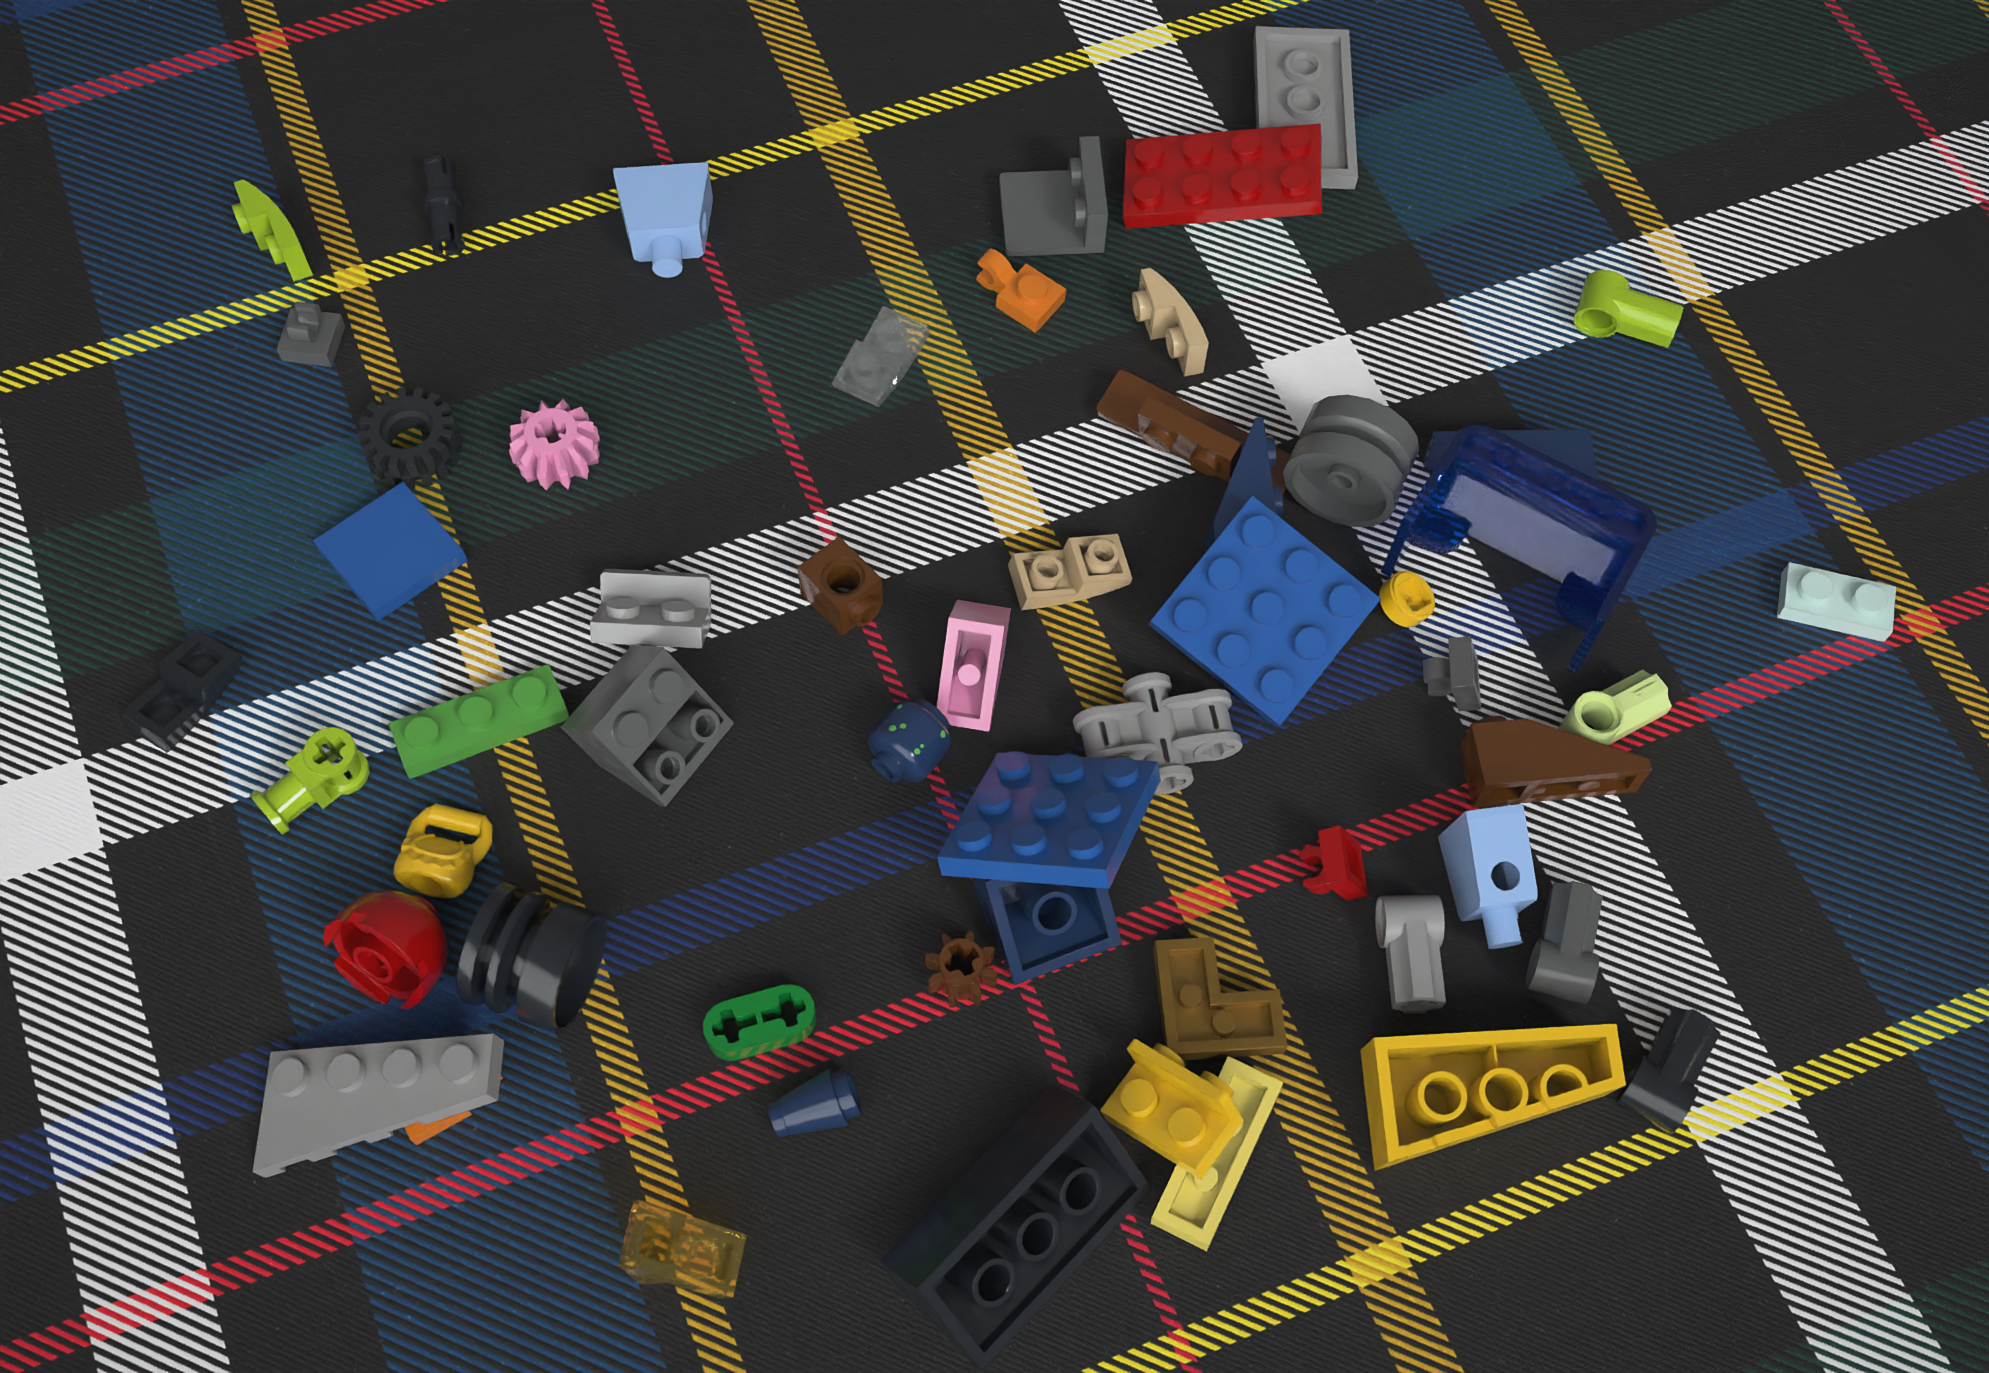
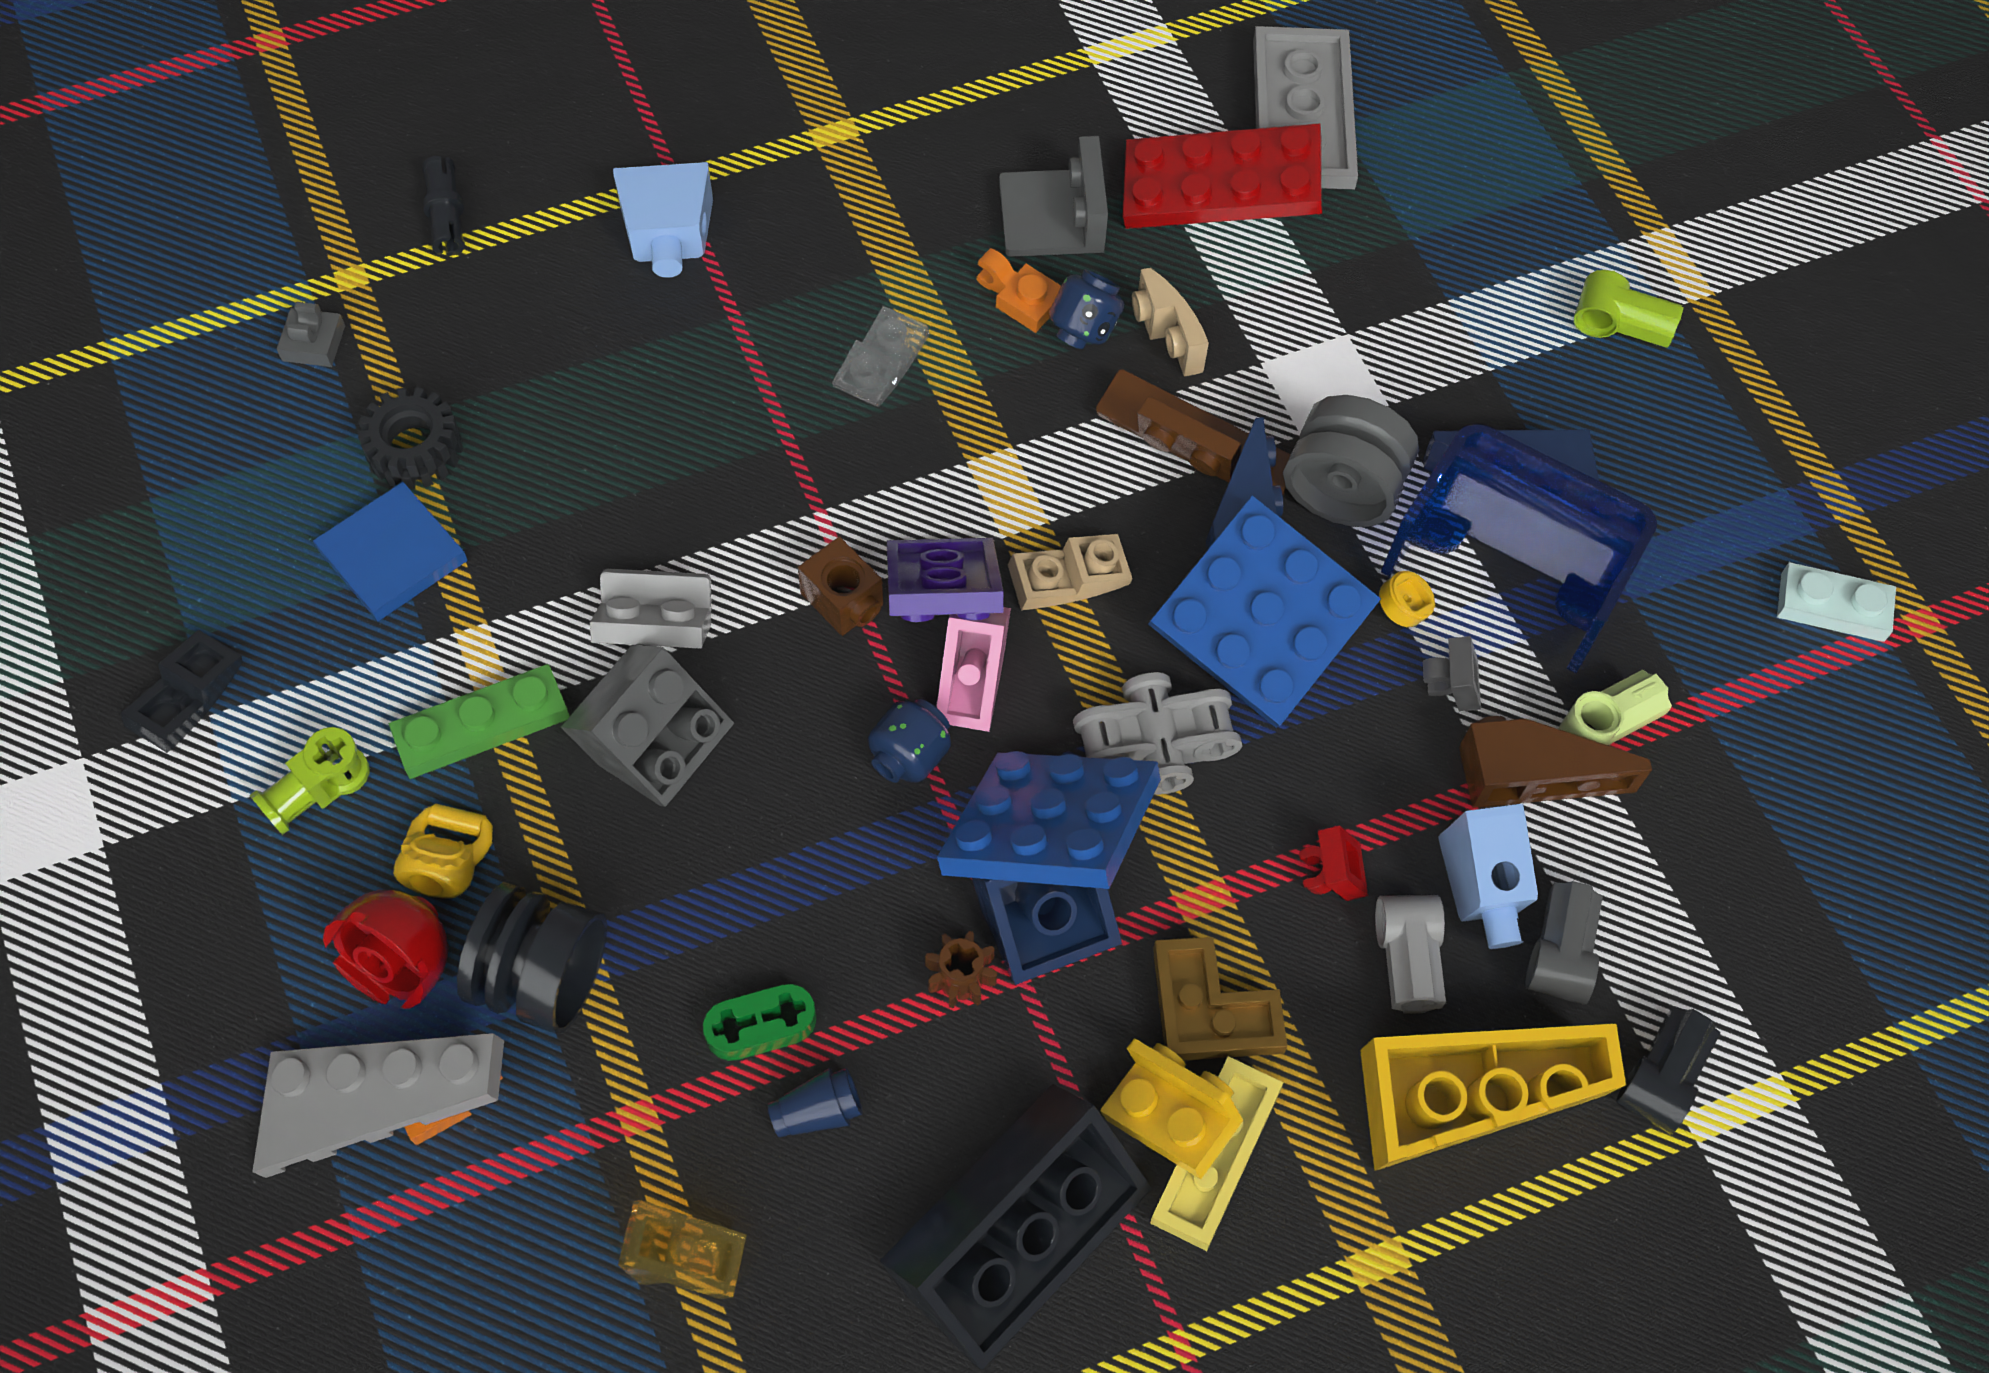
lime slope [232,179,313,281] -> none
bright pink gear [509,399,600,491] -> none
none -> plate [887,538,1004,622]
none -> dark blue head [1049,269,1125,350]

